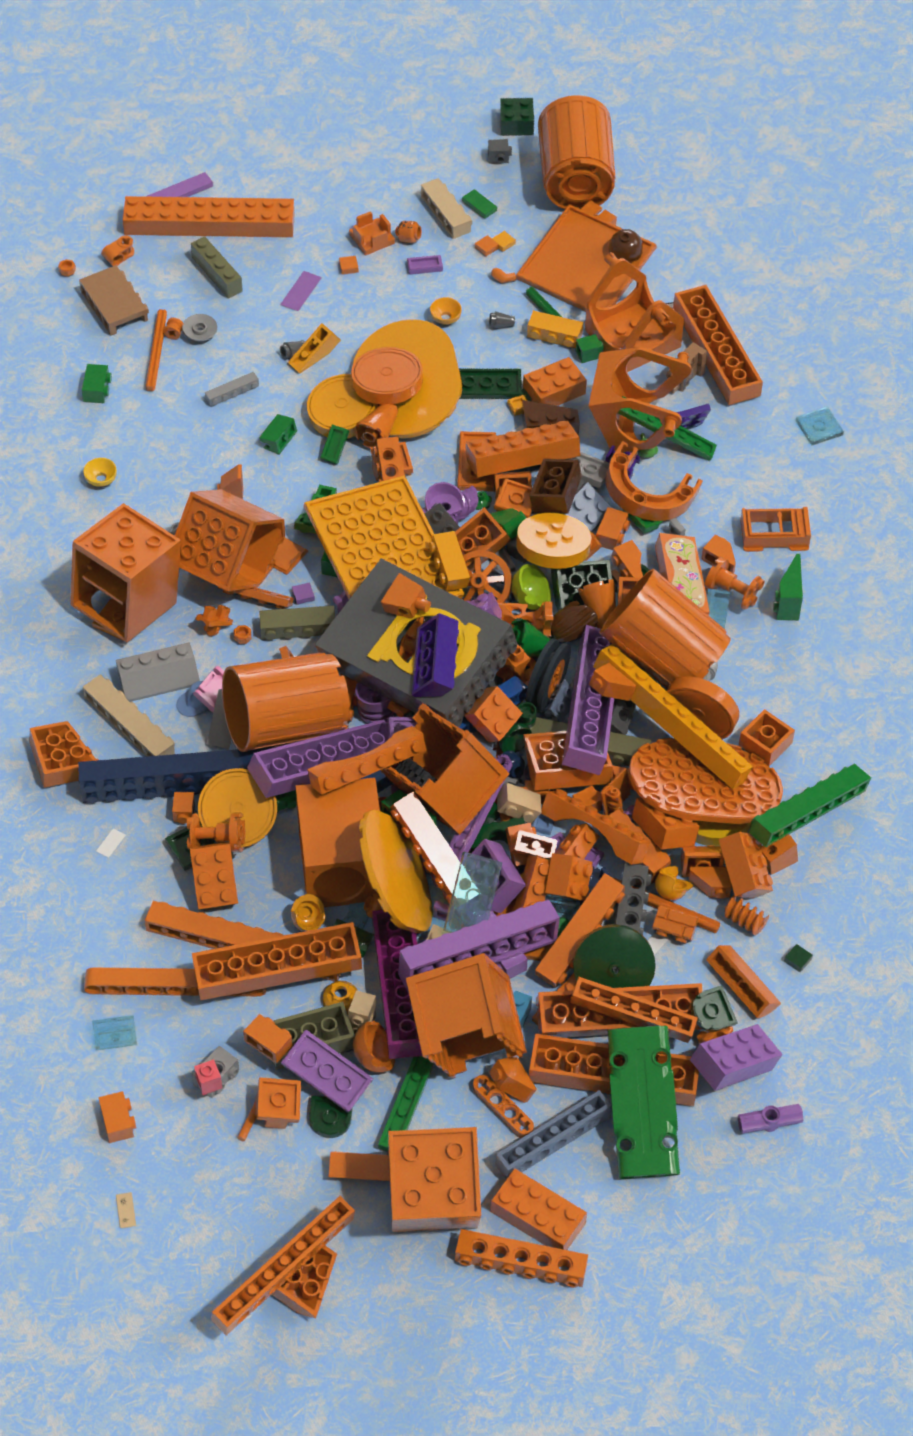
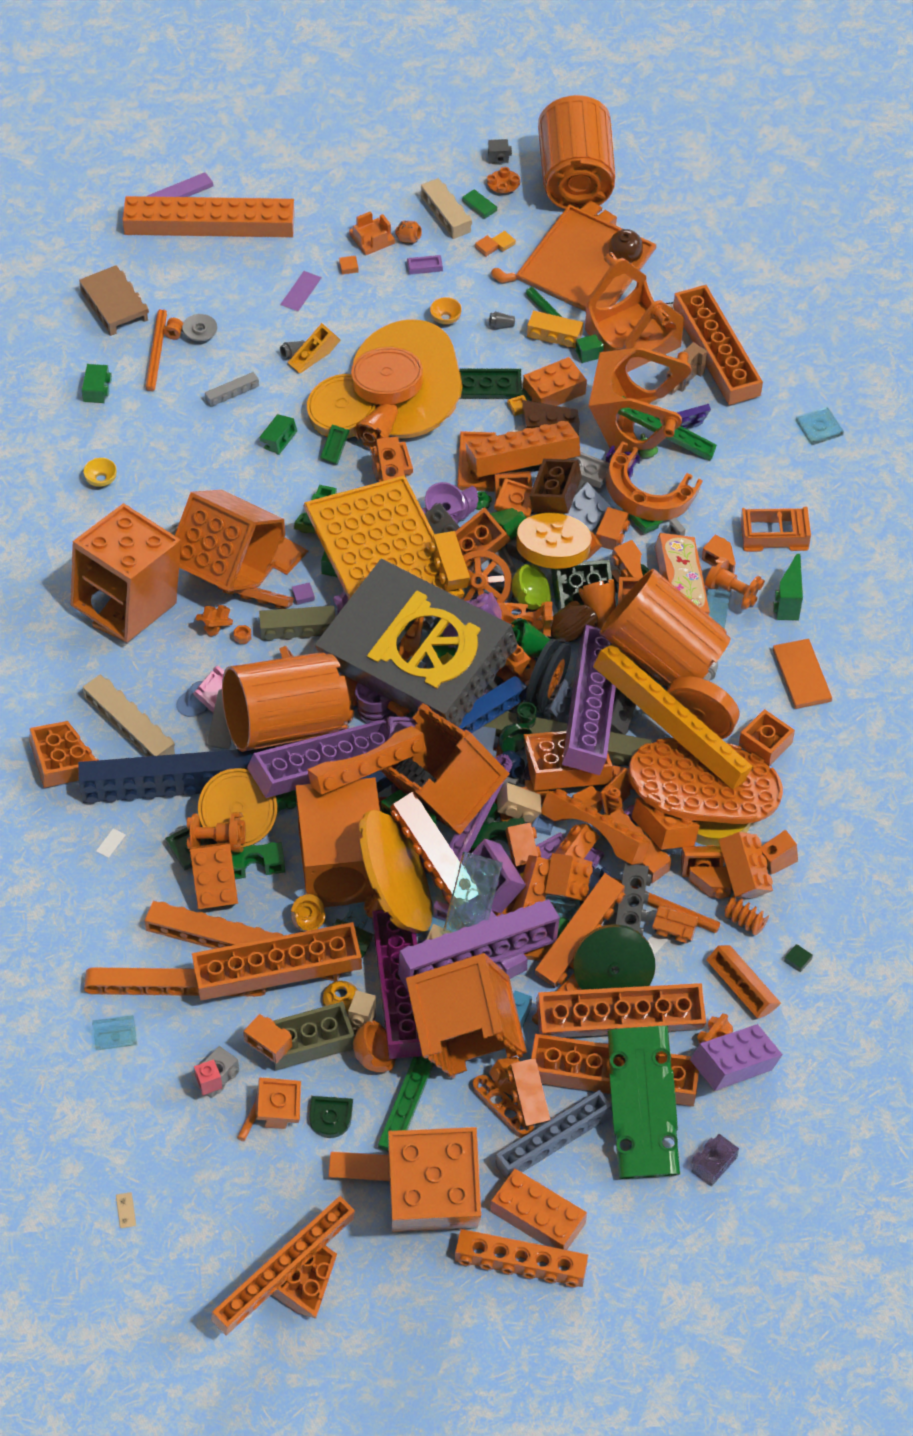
orange tile [58,259,76,276] -> none
orange brick [99,1091,136,1143] -> none
orange piece [101,235,135,266] -> none
light grey slope [116,642,200,702] -> none
orange brick [172,792,195,824] -> none
olive brick [190,236,243,299] -> none
orange slope [217,464,244,499] -> none
medium lavender tile [281,1030,374,1113] -> none
orange torso [381,573,431,618] -> none
dark purple slope [411,613,459,697] -> none
orange brick [463,686,523,743] -> none
dark green brick [500,98,534,136] -> none
brick [510,830,558,860] -> none
orange brick [570,977,698,1043] -> none
orange slope [589,663,637,701] -> none
light orange helmet [655,866,693,901] -> none
tile [691,985,738,1032] -> none
medium lavender piece [737,1104,804,1134] -> none
green brick [749,763,872,847] -> none
none -> green arch [231,842,285,879]
none -> orange dish [487,167,520,193]
none -> orange brick [506,1058,550,1128]
none -> clear purple brick [691,1134,739,1187]
none -> orange tile [773,638,832,709]

